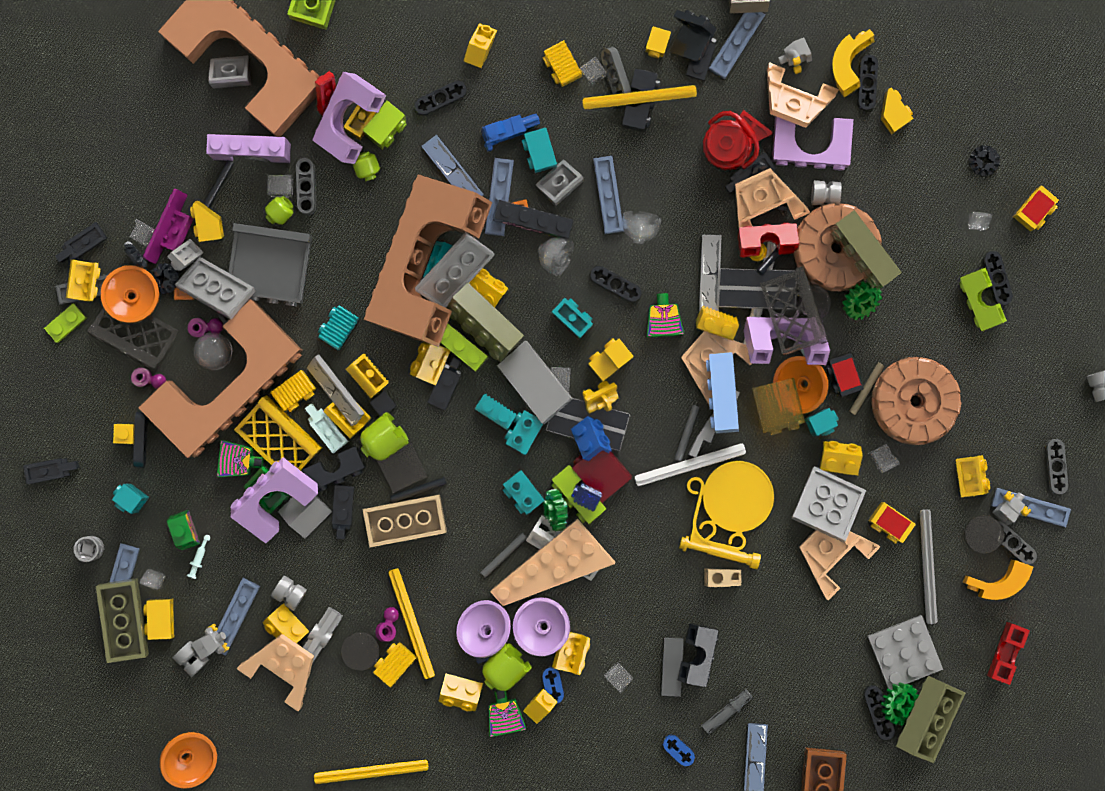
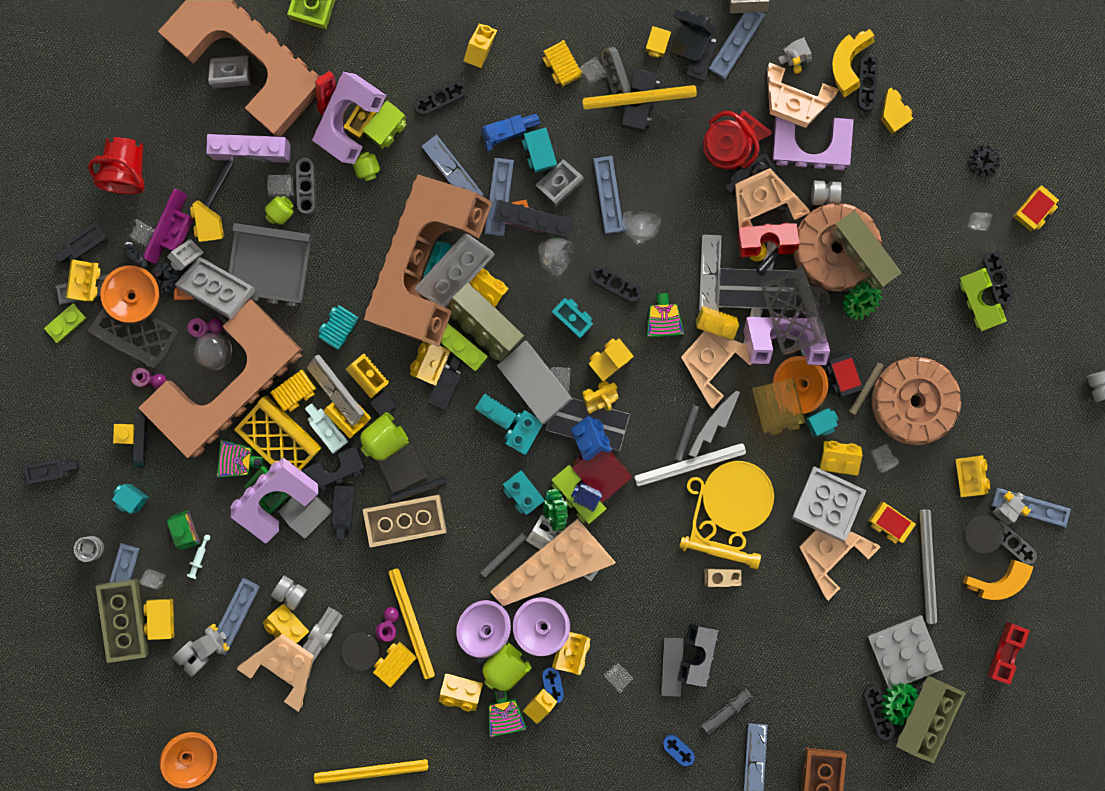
light blue brick [706,352,739,433] -> none
dark grey beam [1045,439,1068,494] -> none
none -> red piece [88,137,145,194]

